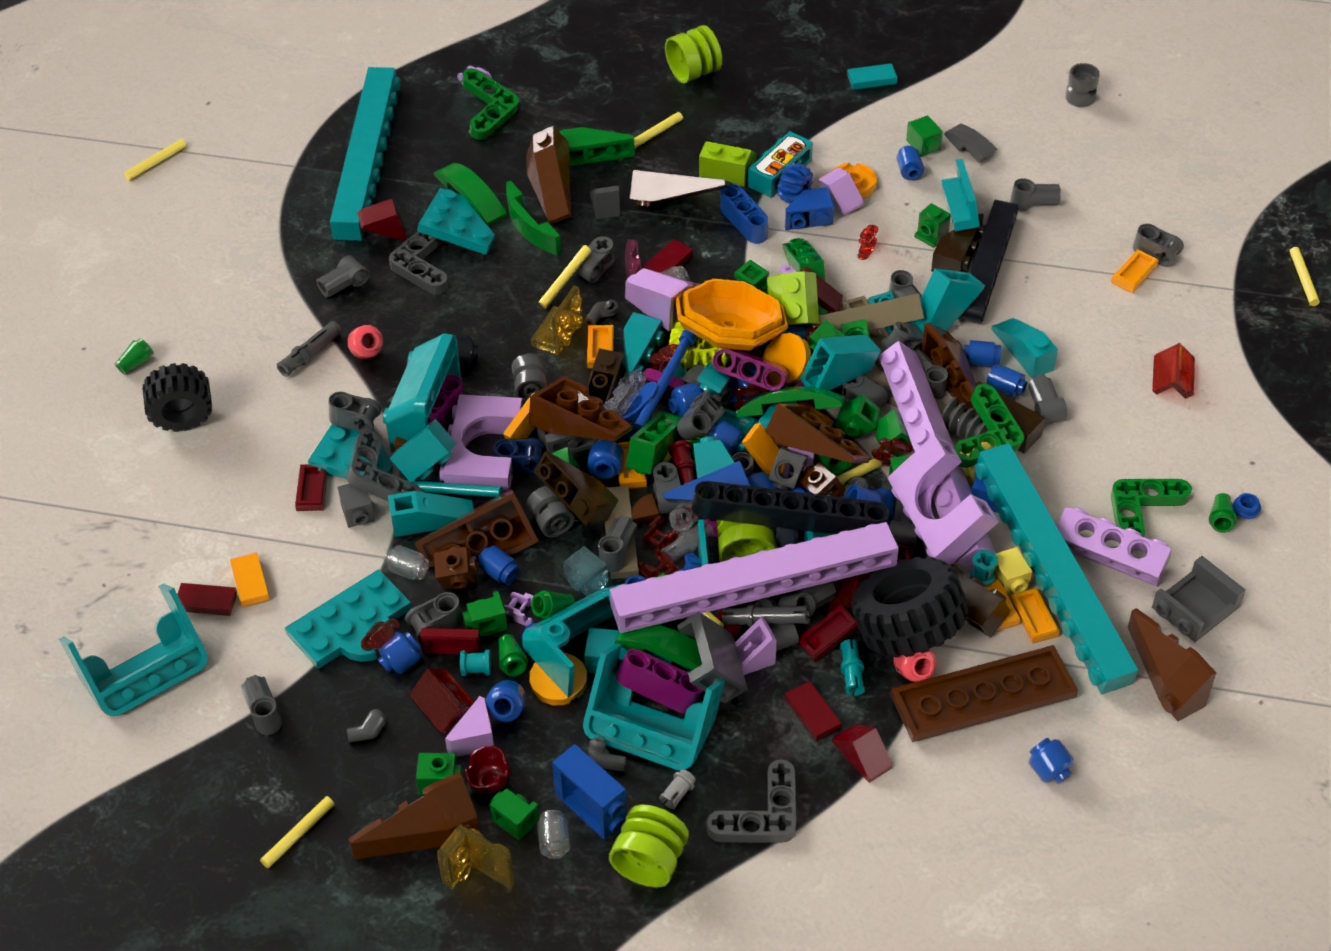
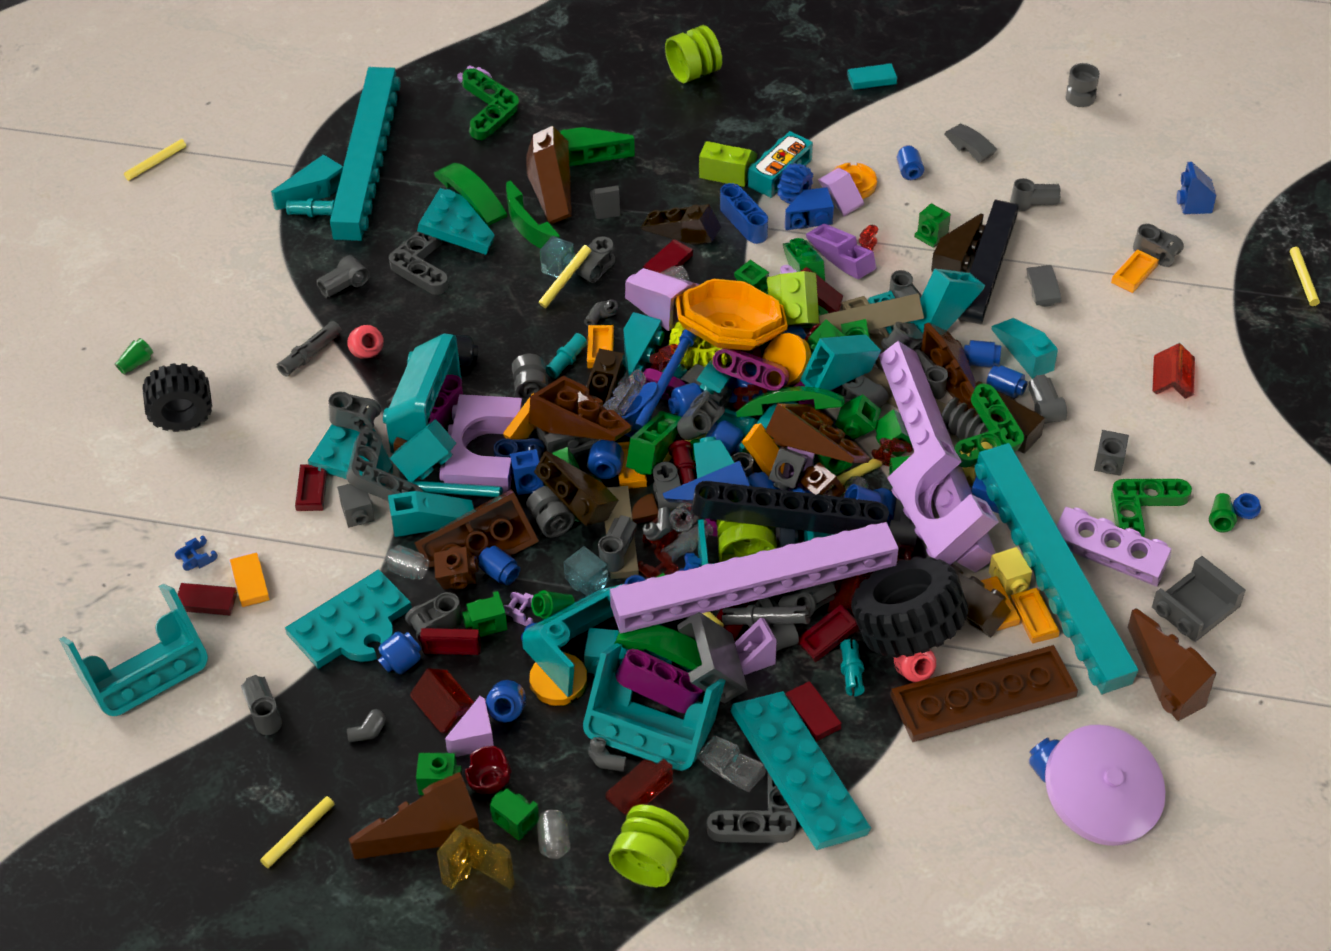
dark red slope [358,199,407,242] -> none
clear red piece [361,619,399,651] -> none
teal bush [460,650,492,676] -> none
green cone [498,634,528,676] -> none
clear yellow bracket [531,285,583,355] -> none
blue window [552,744,627,840] -> none
clear pink slope [625,239,641,281] -> none
wedge [630,170,732,207] -> none
light yellow bar [634,112,683,148] -> none
light grey pin [659,769,696,809] -> none
dark red slope [832,724,893,783] -> none
green brick [906,115,943,156] -> none
teal fence [941,159,980,231] -> none
teal bush [970,550,998,587] -> none
none -> blue piece [175,535,218,571]
none -> teal slope [271,154,343,210]
none -> teal pin [286,198,335,217]
none -> blue brick [510,449,544,495]
none -> clear light blue brick [540,236,576,278]
none -> teal pin [545,333,588,379]
none -> clear red panel [606,758,673,816]
none -> dark brown slope [641,204,721,245]
none -> dark grey arm [643,507,672,541]
none -> clear slope [698,735,766,792]
none -> teal plate [730,691,871,851]
none -> medium lavender slope [806,224,877,279]
none -> dark grey slope [1027,265,1061,307]
none -> lavender dish [1045,725,1165,846]
none -> dark grey brick [1094,430,1129,476]
none -> blue slope [1176,162,1217,214]

